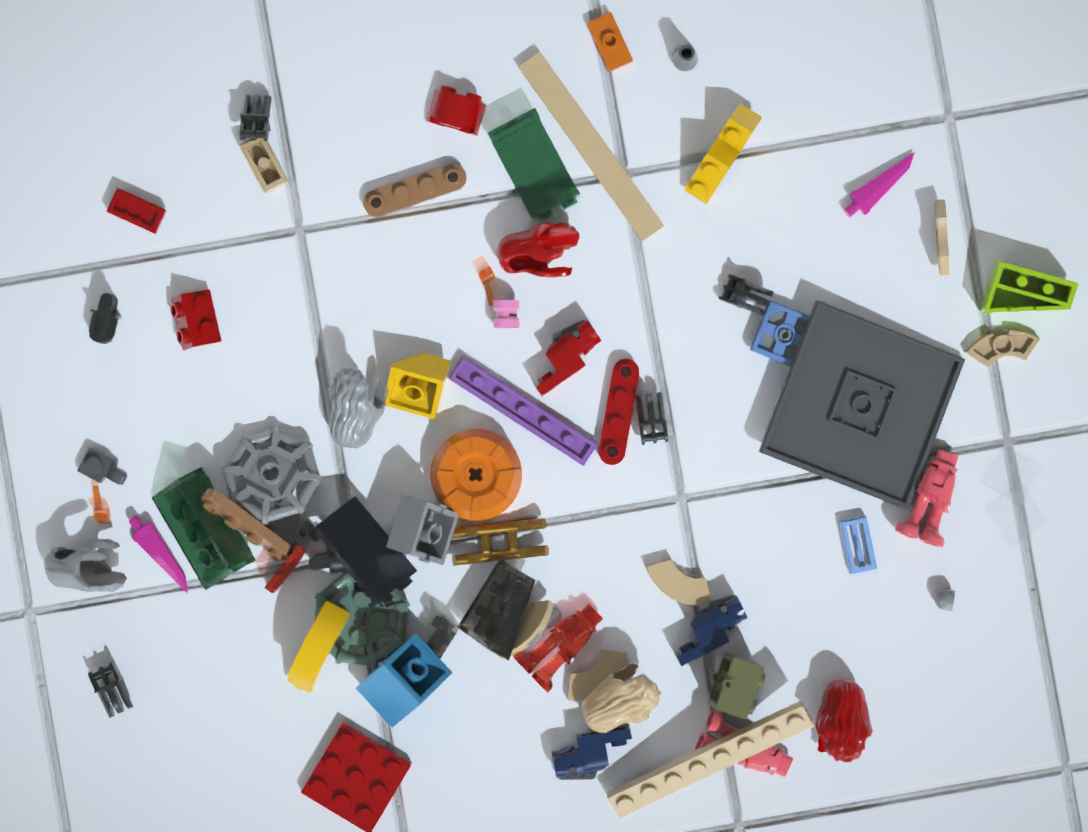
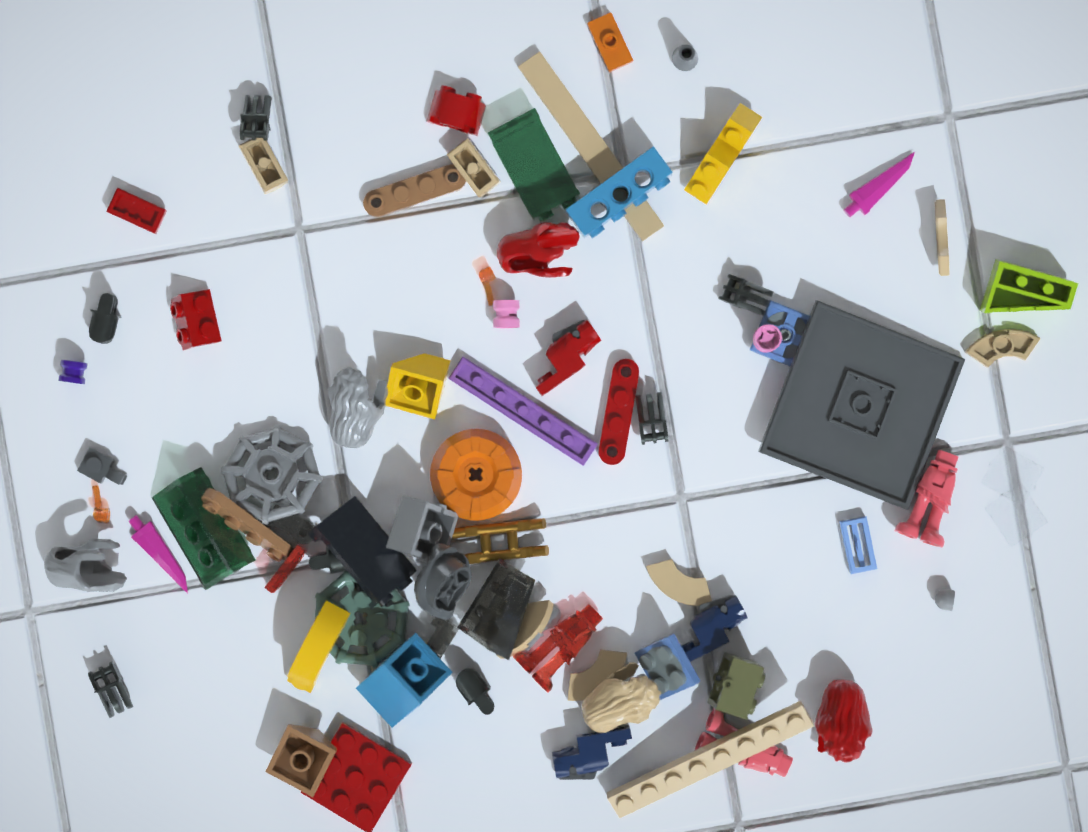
none -> dark purple wheel [58,360,88,385]
none -> medium nougat slope [265,724,337,797]
none -> dark grey piece [414,543,472,620]
none -> tan brick [446,138,501,198]
none -> pearl dark grey arm [456,668,495,715]
none -> dark azure brick [565,146,673,239]
none -> piece [634,634,700,700]
none -> bright pink wheel [752,324,782,353]

